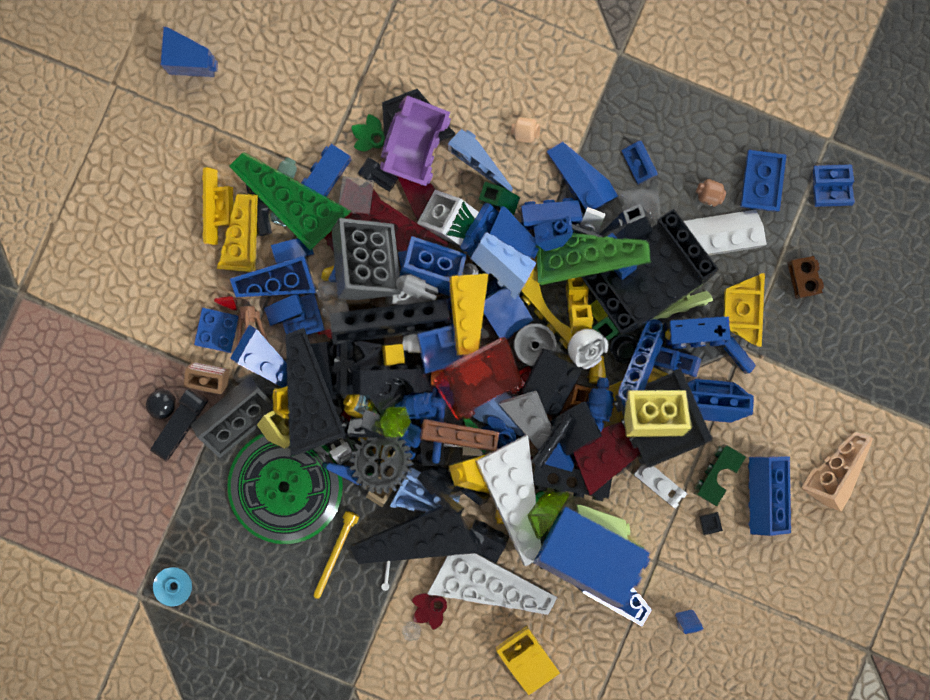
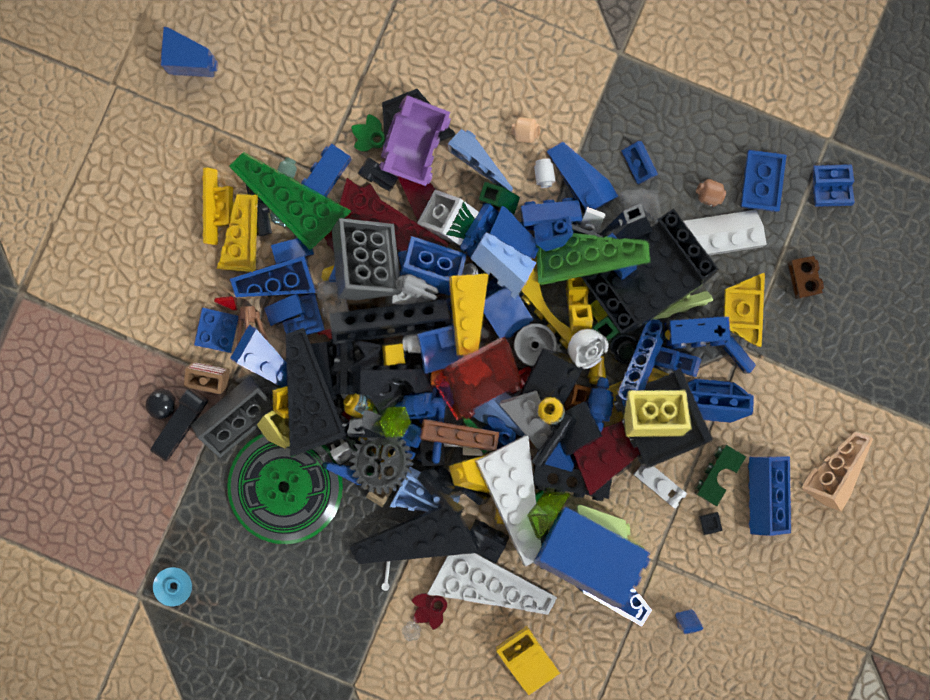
yellow piece [313,510,360,599] -> none
clear piece [339,176,374,214] -> none
none -> white brick [534,159,555,188]
none -> yellow head [538,397,565,425]

